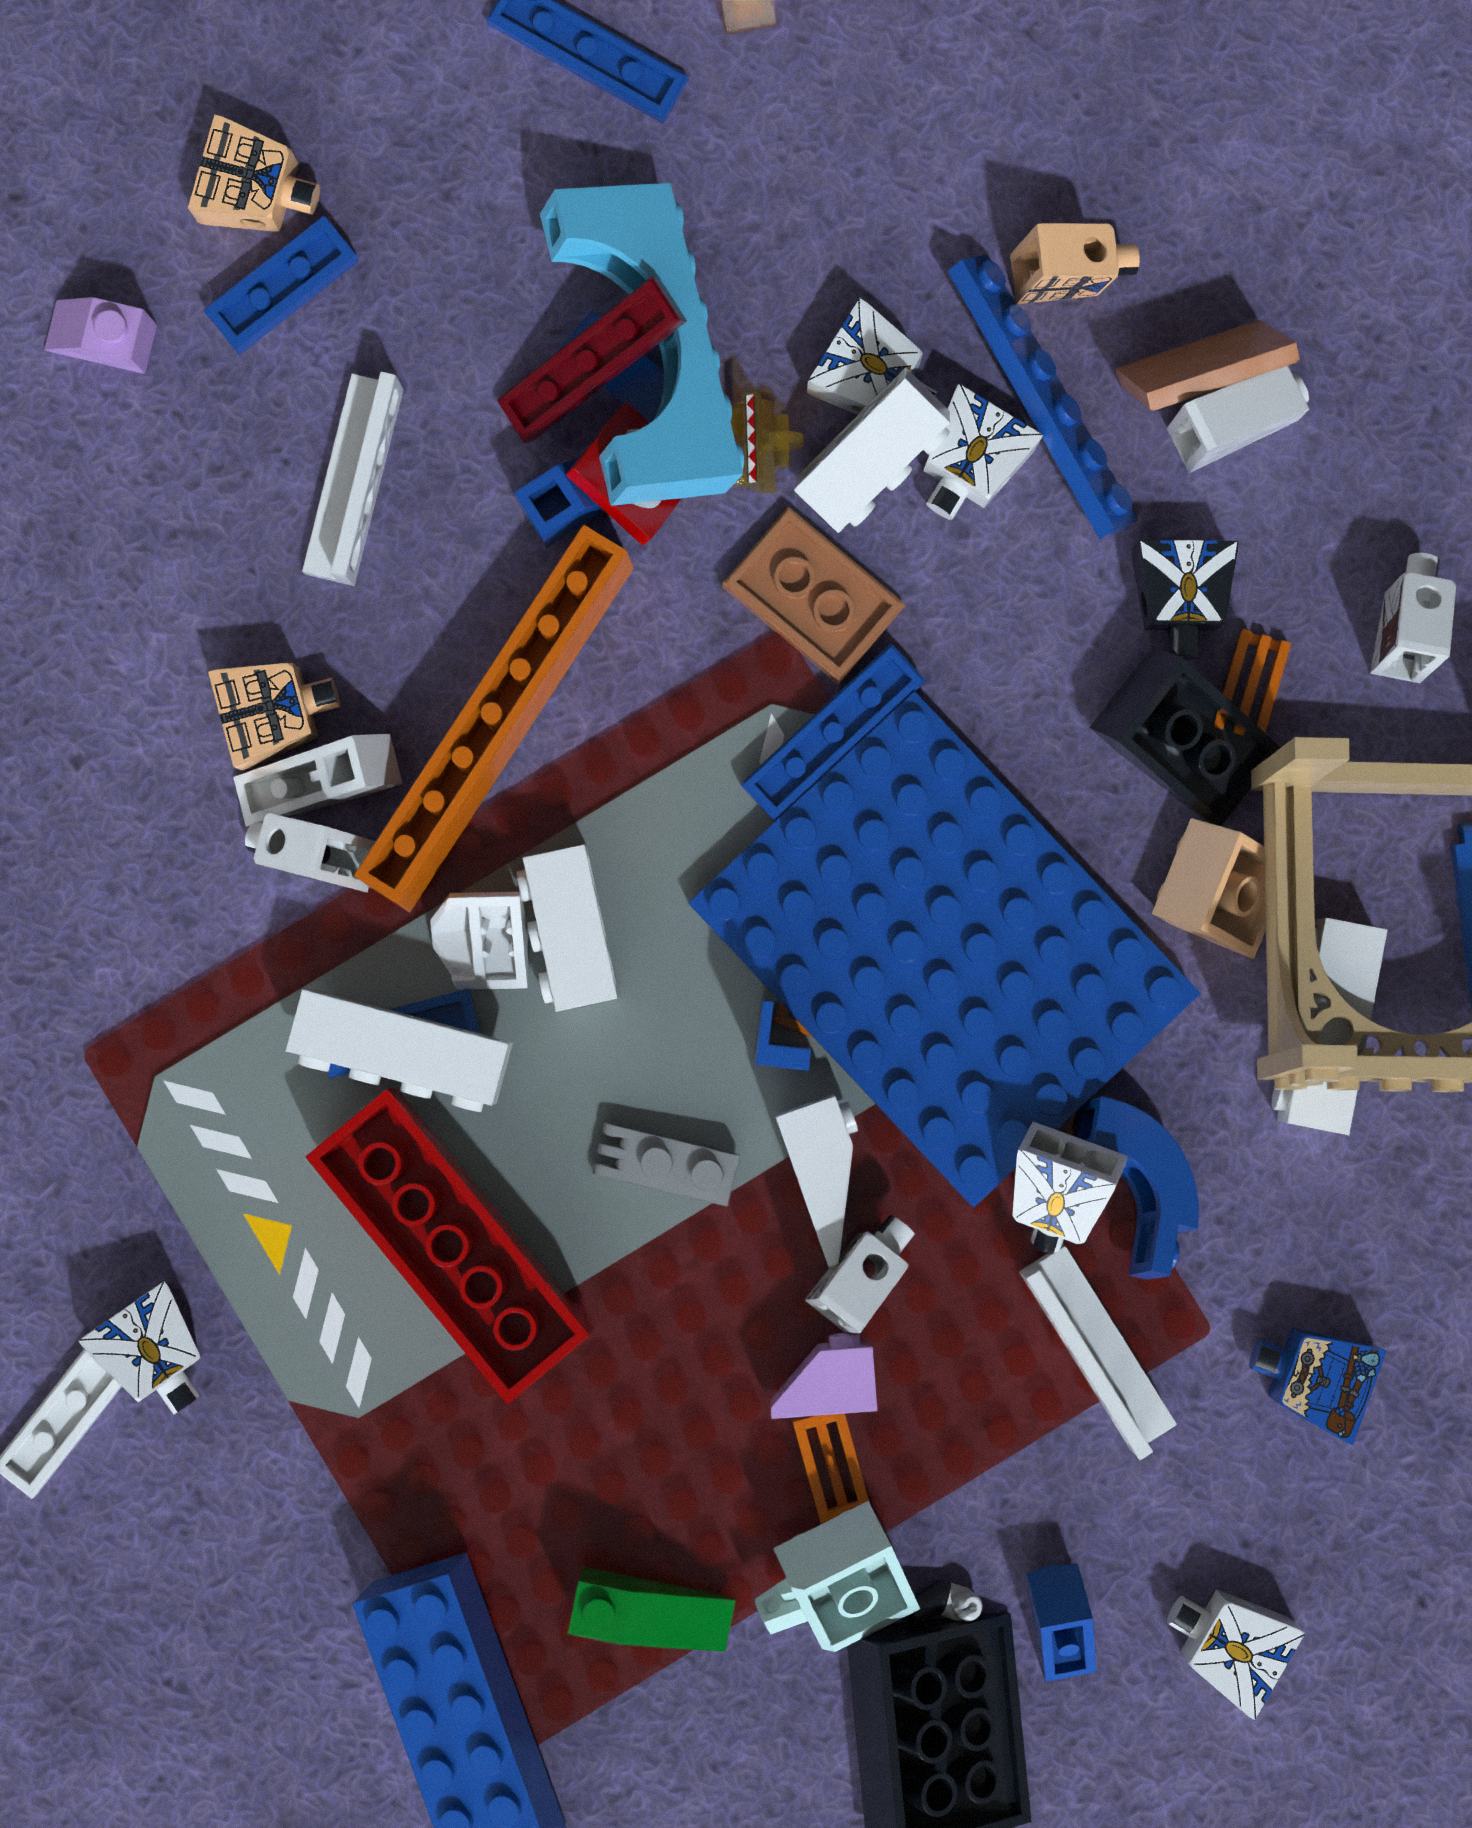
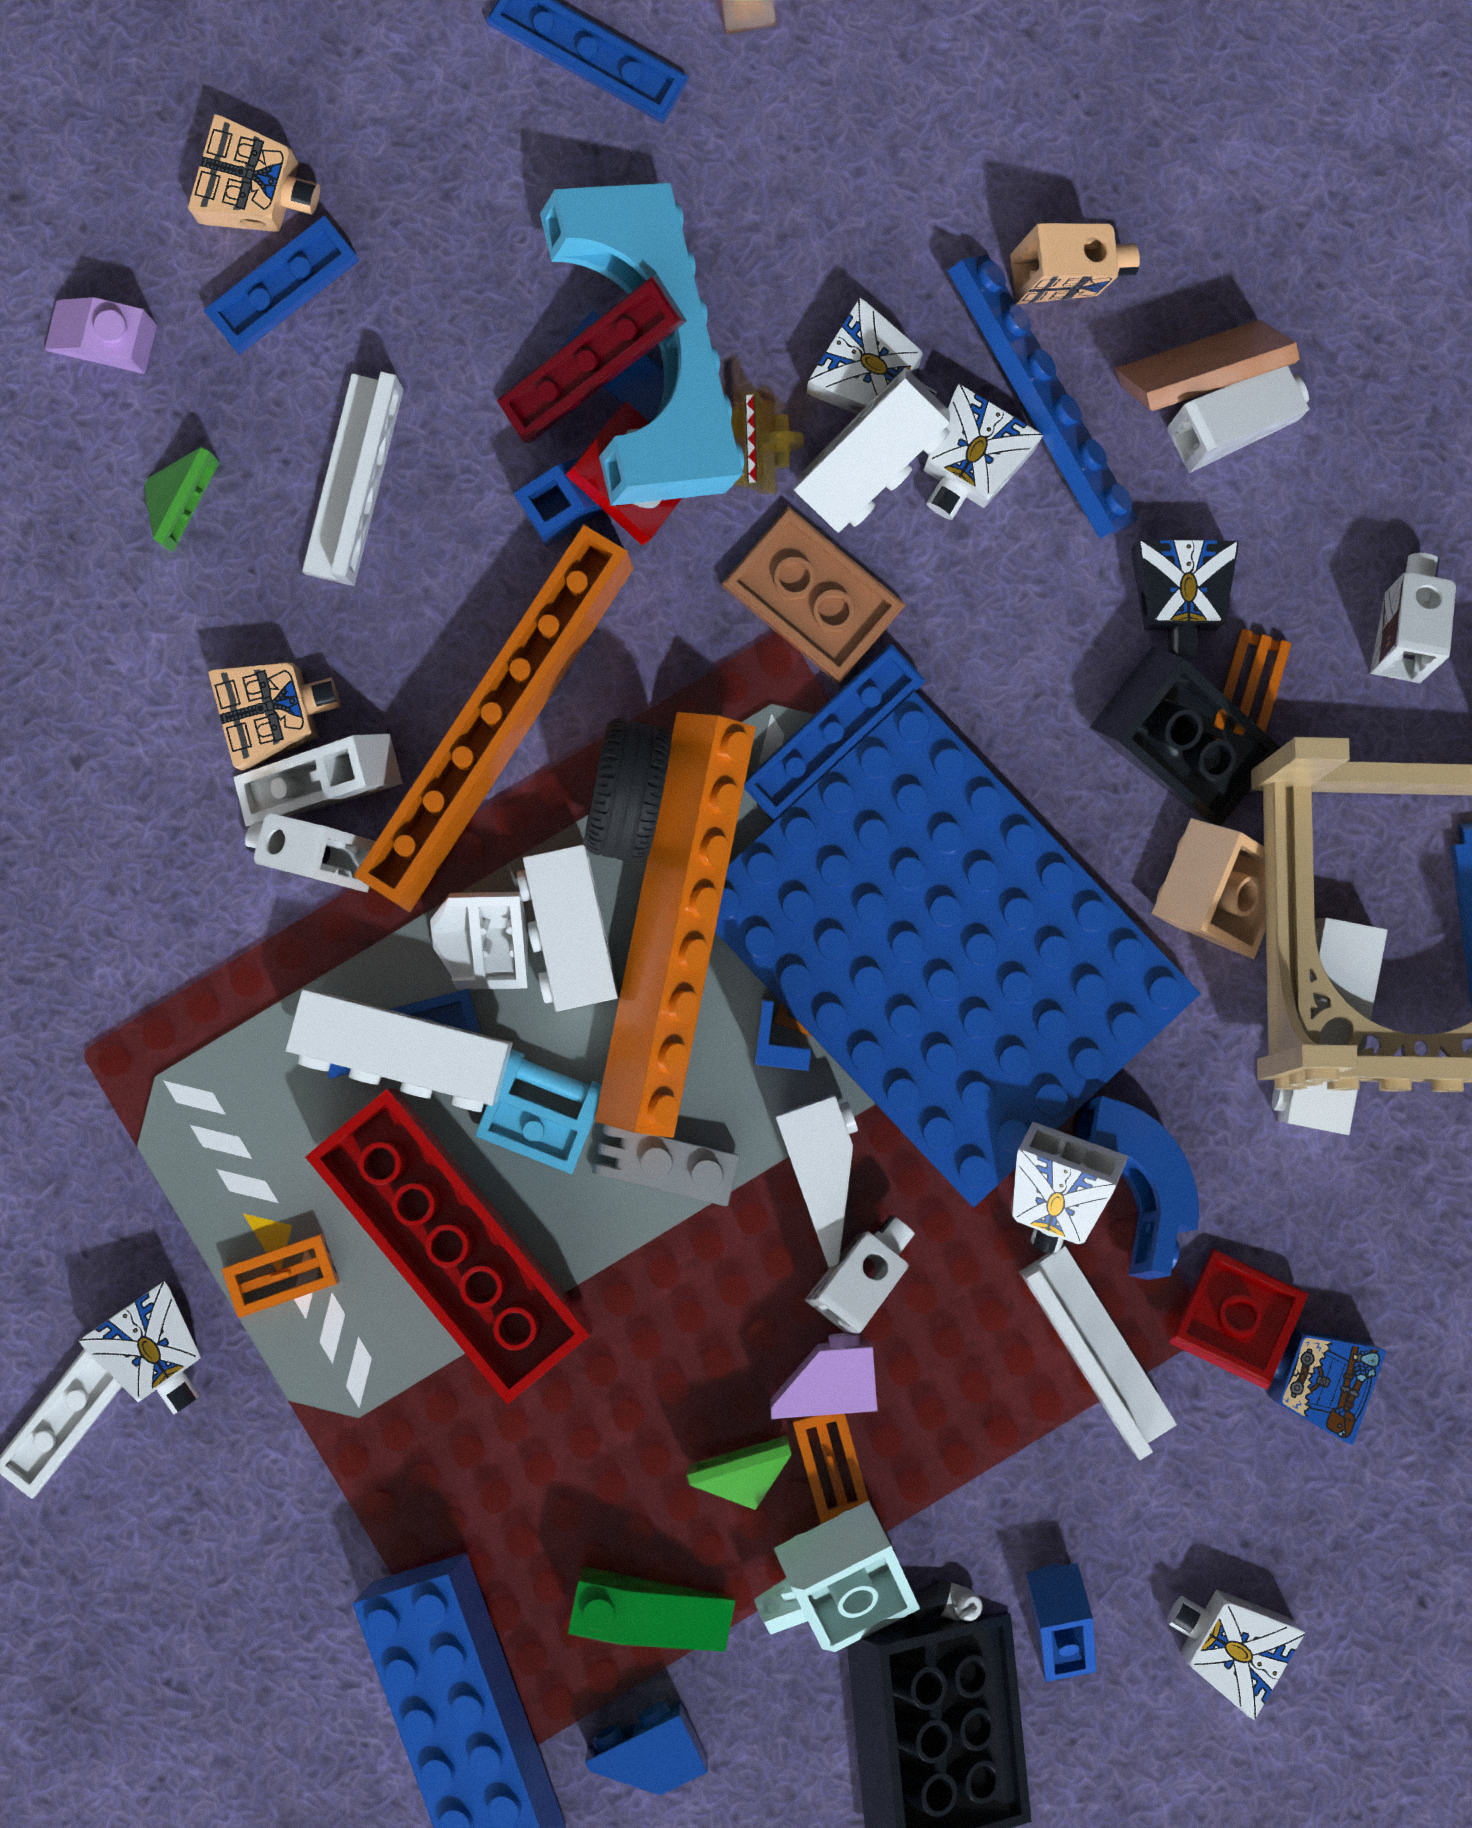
none -> bright green slope [144,447,220,552]
none -> orange tile [221,1233,340,1318]
none -> medium azure plate [475,1049,602,1174]
none -> black tyre [583,718,672,862]
none -> blue slope [585,1701,708,1796]
none -> orange brick [595,712,756,1138]
none -> bright green slope [687,1435,792,1510]
none -> red tile [1169,1248,1309,1390]

